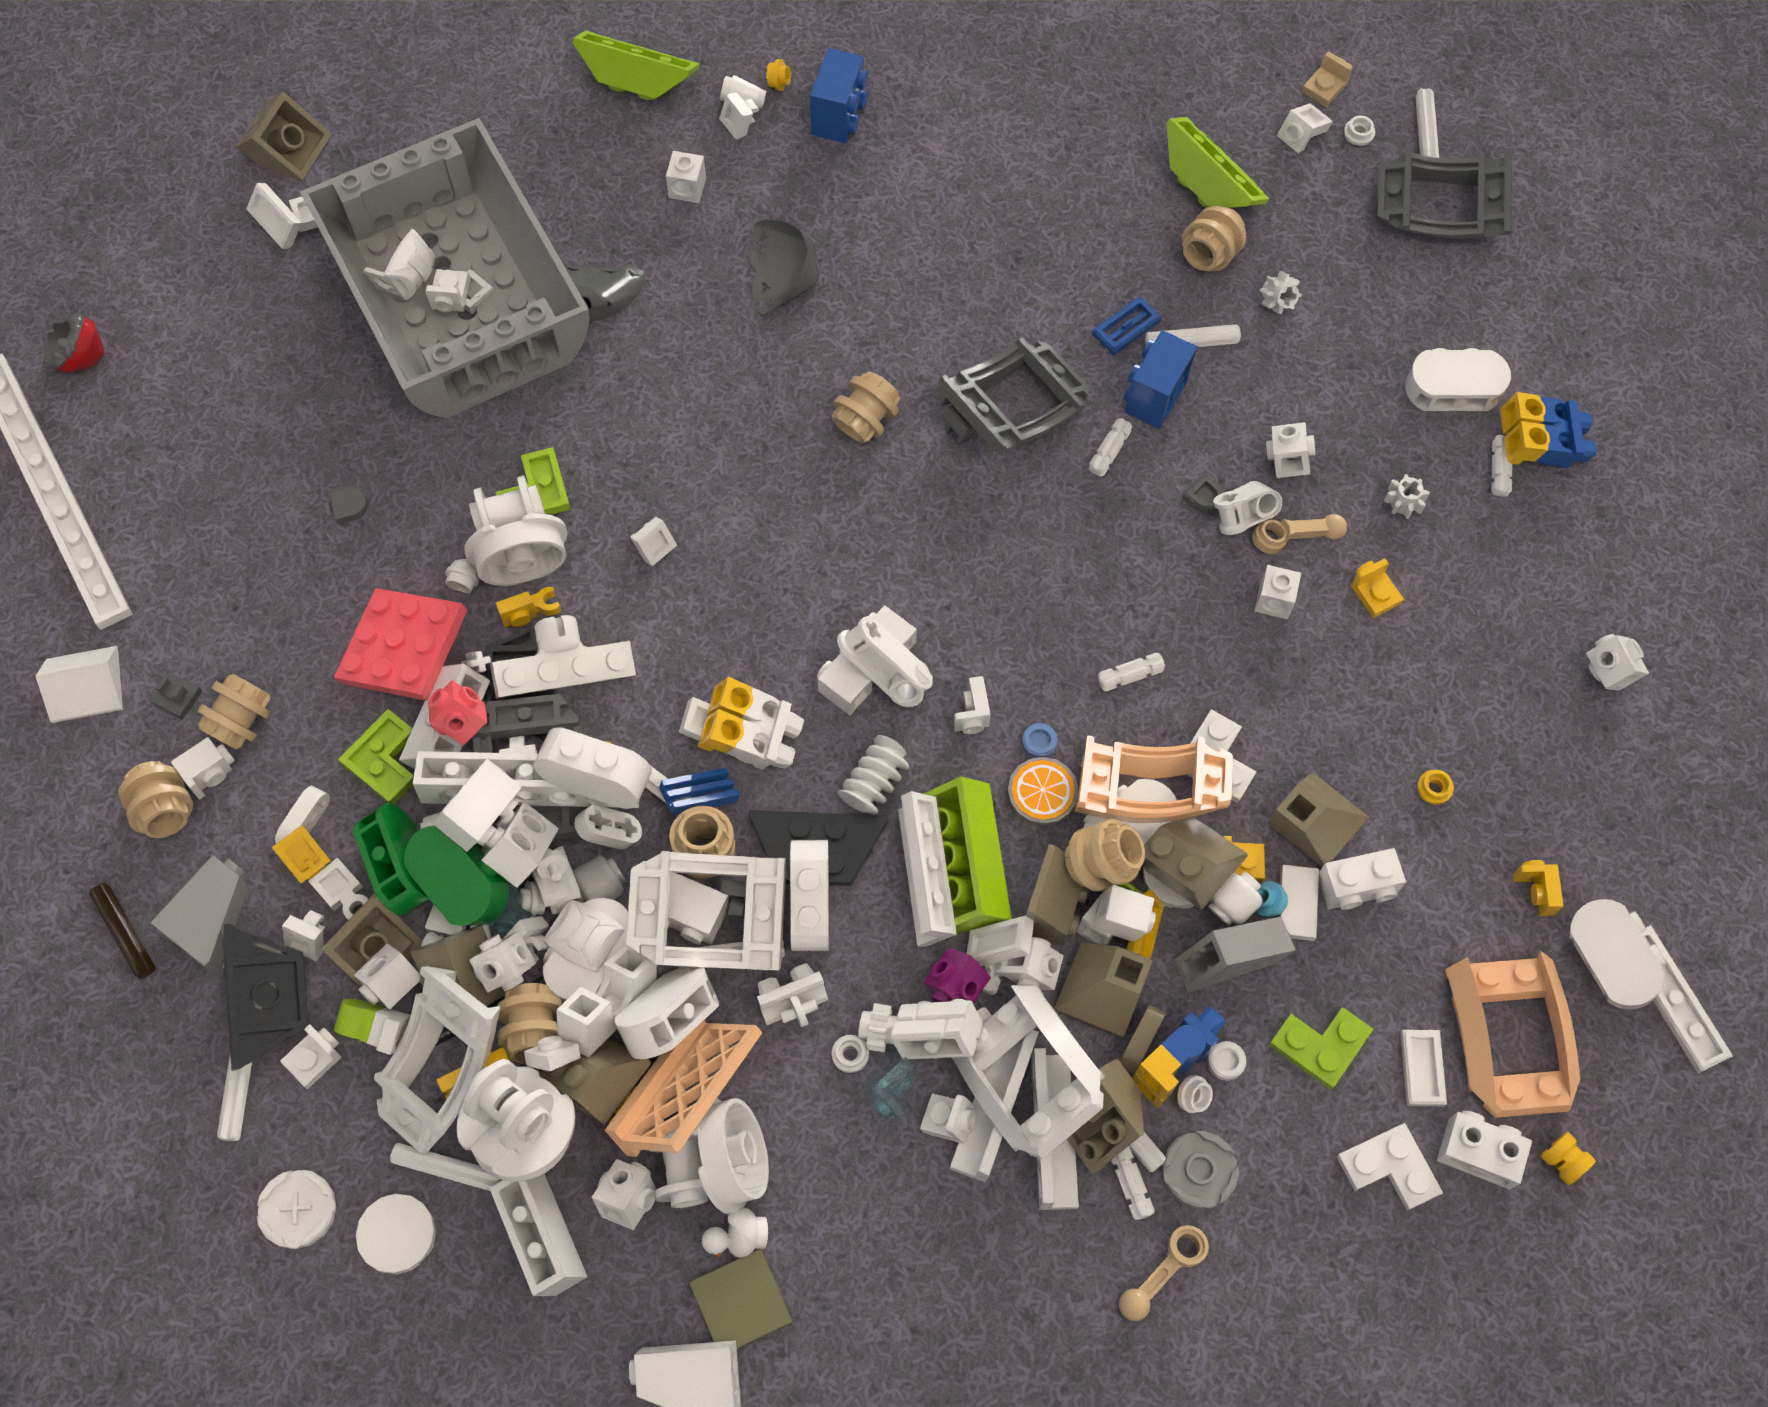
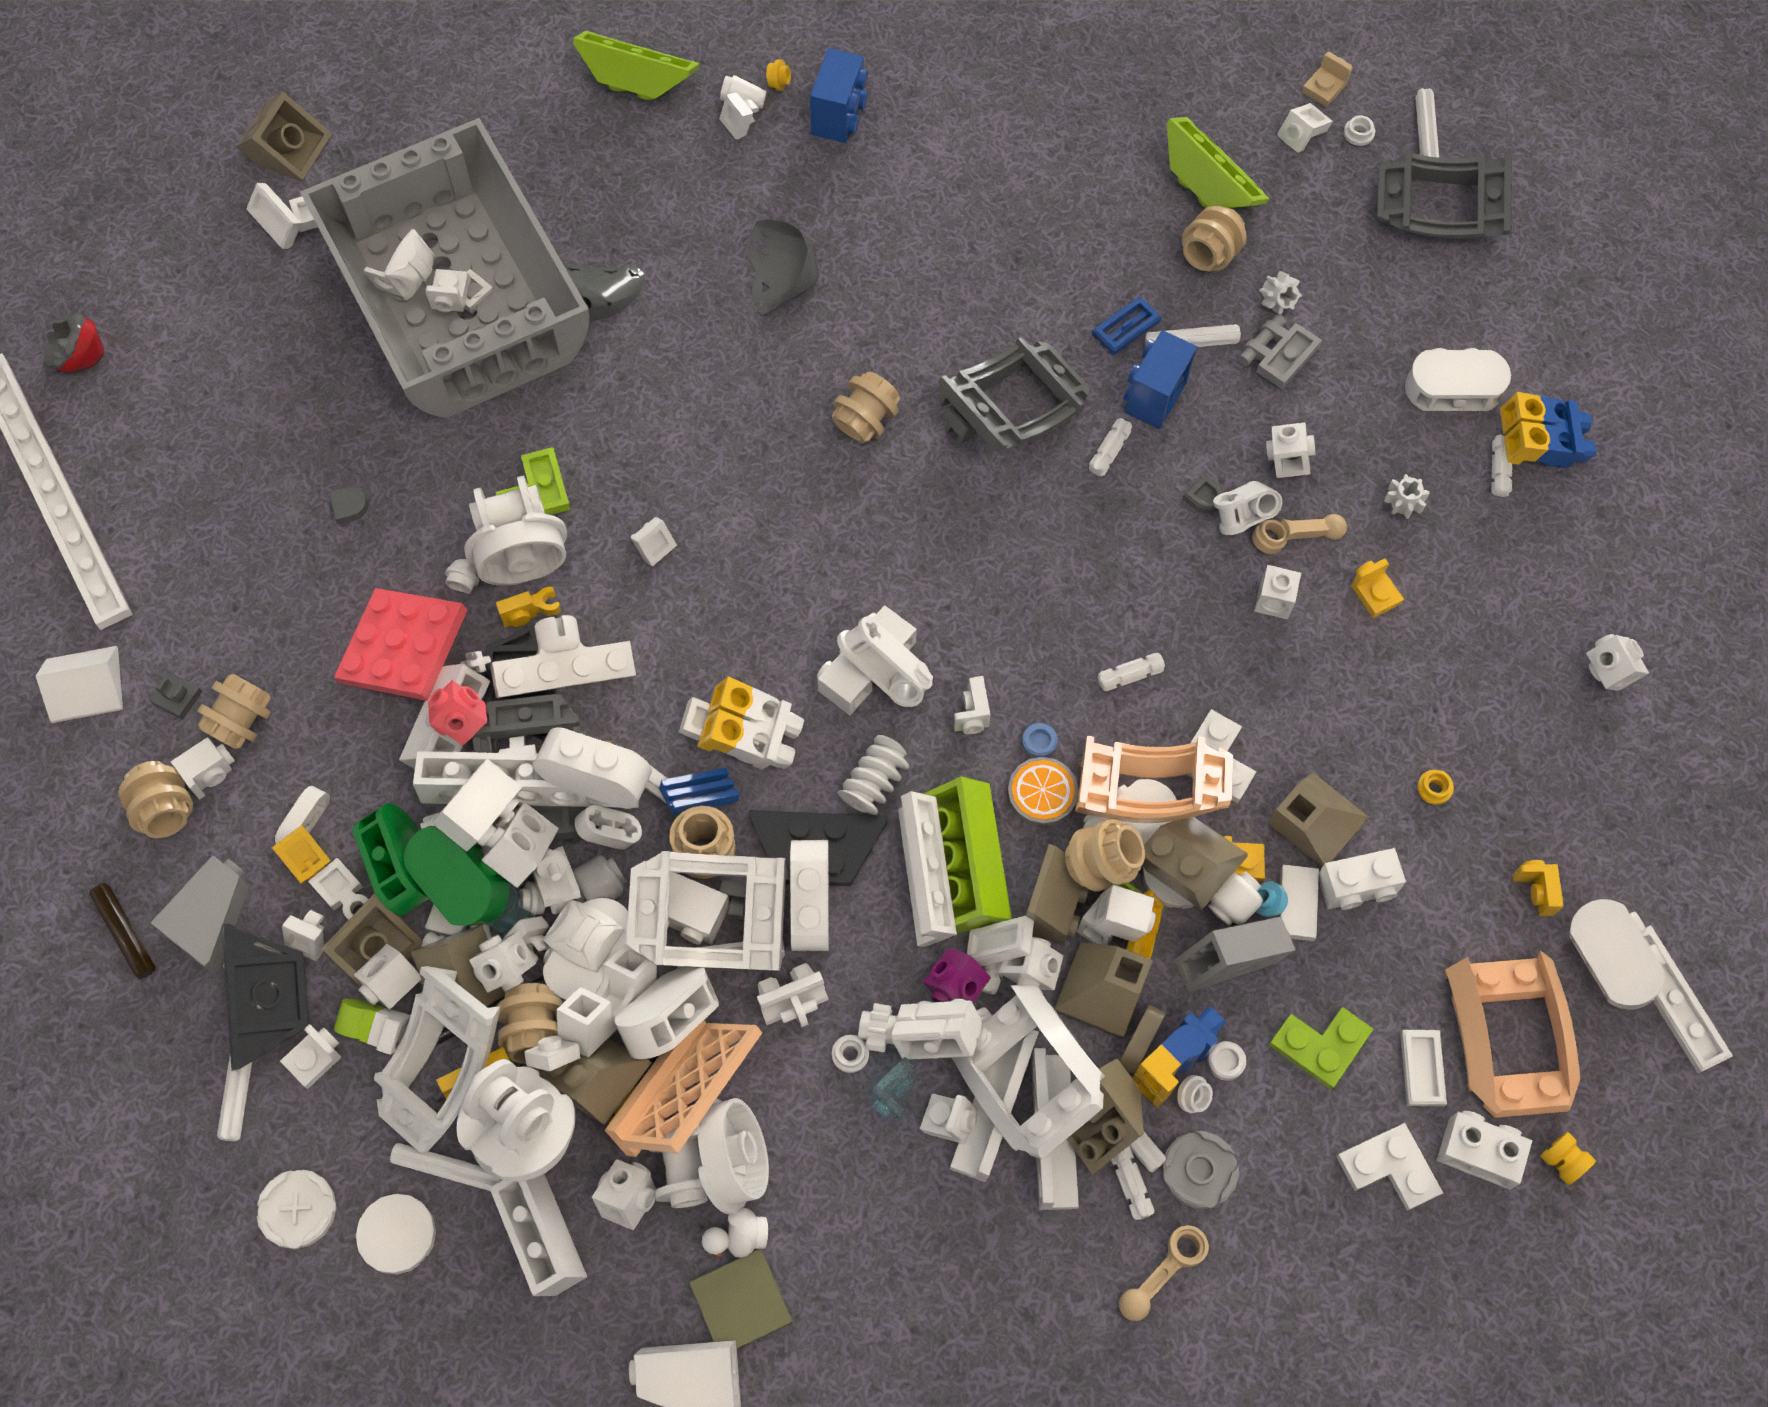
lime plate [338,709,414,804] -> none
white brick [666,151,706,203] -> none
none -> light grey plate [1238,314,1322,390]

